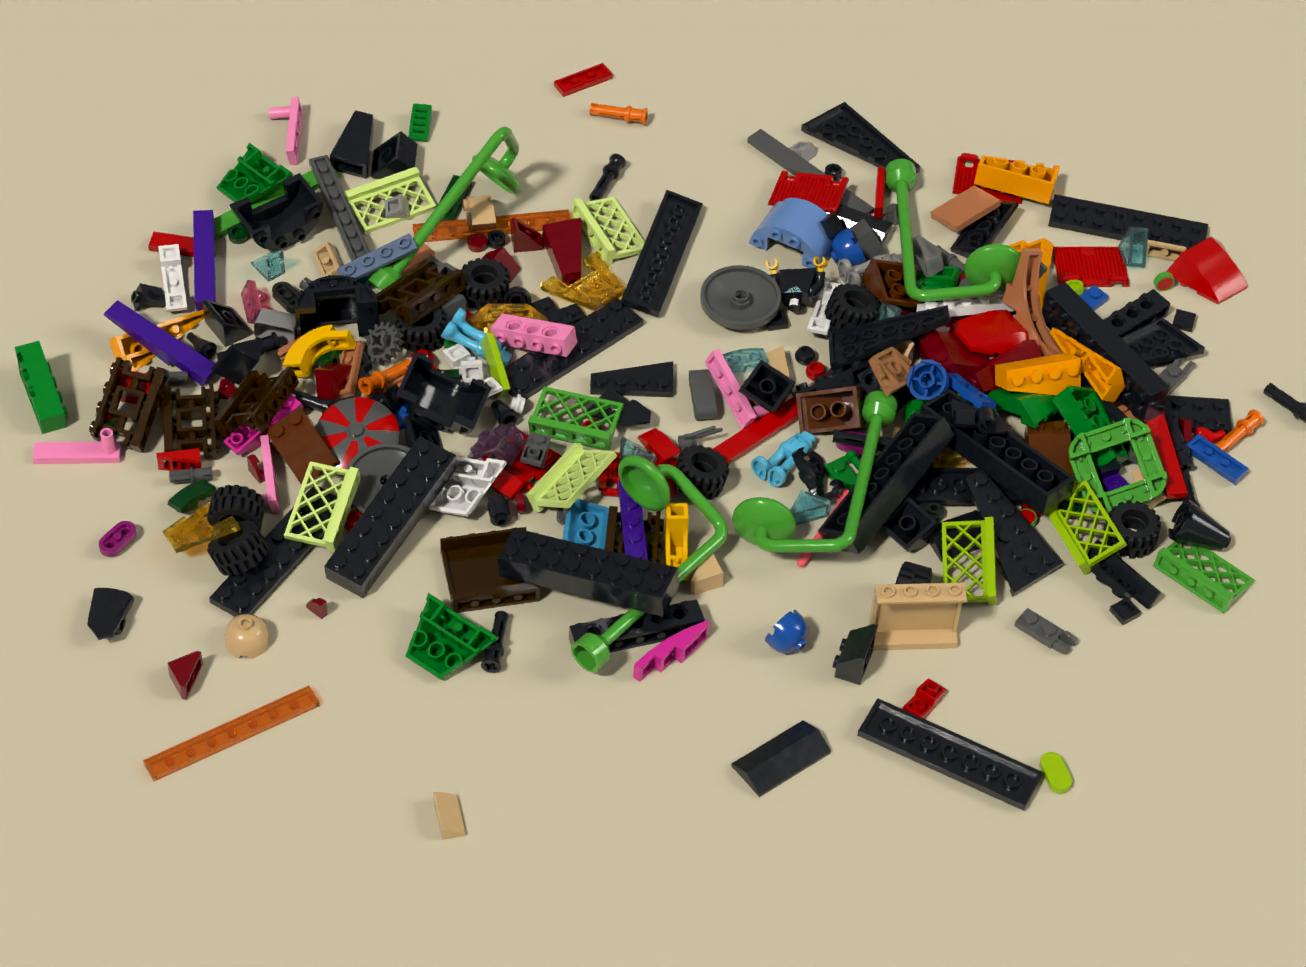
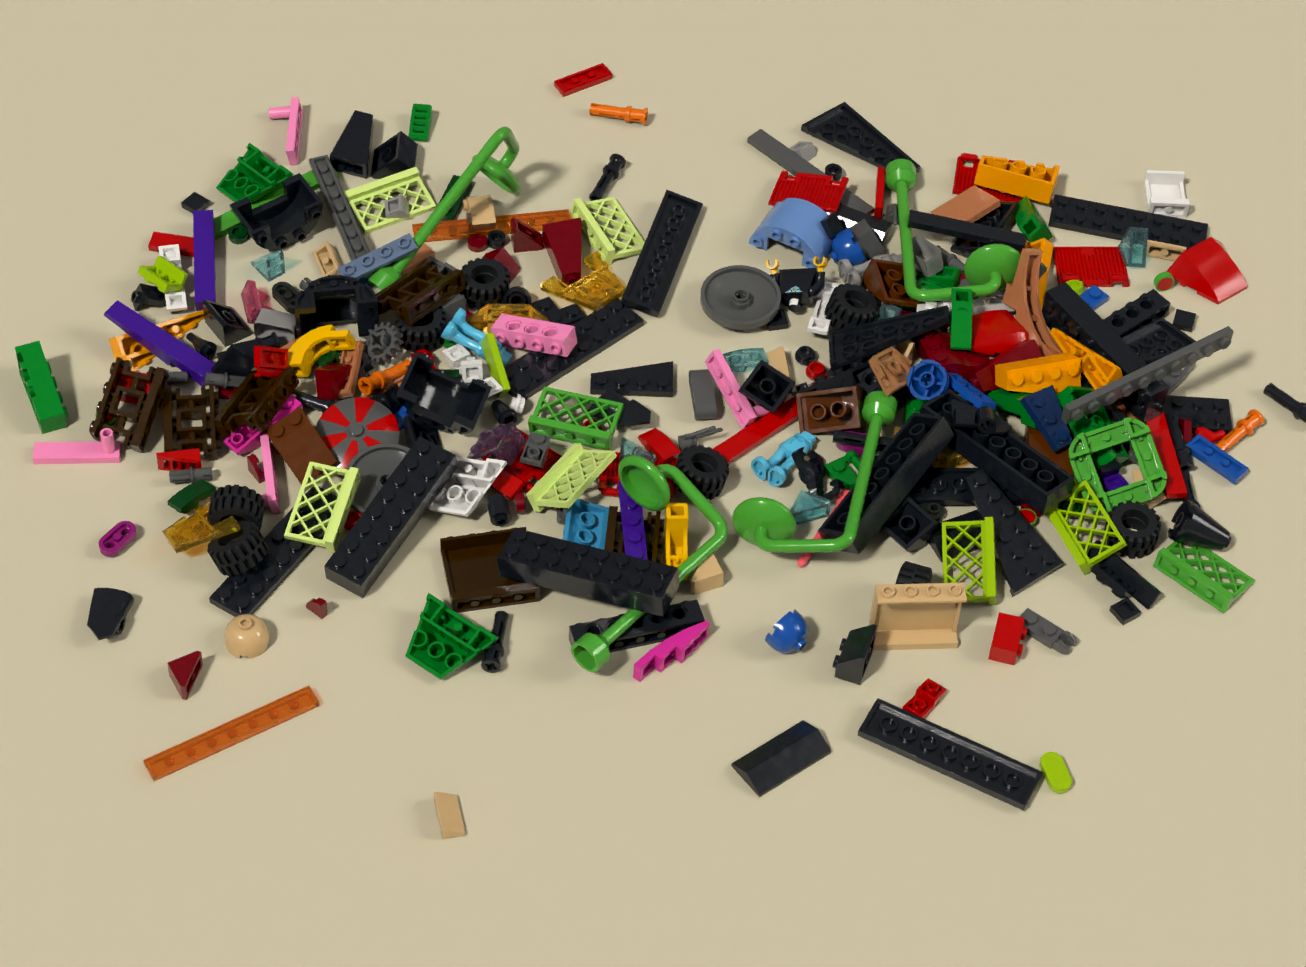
none -> lime bracket [137,256,188,294]
none -> black tile [181,192,210,214]
none -> dark grey axle [204,372,246,389]
none -> red plate [254,346,288,378]
none -> black tile [907,209,1026,251]
none -> green slope [949,288,973,350]
none -> red piece [988,612,1027,665]
none -> green slope [1013,196,1053,243]
none -> dark blue wing [1020,385,1072,453]
none -> dark grey plate [1061,326,1234,424]
none -> white panel [1143,170,1190,218]

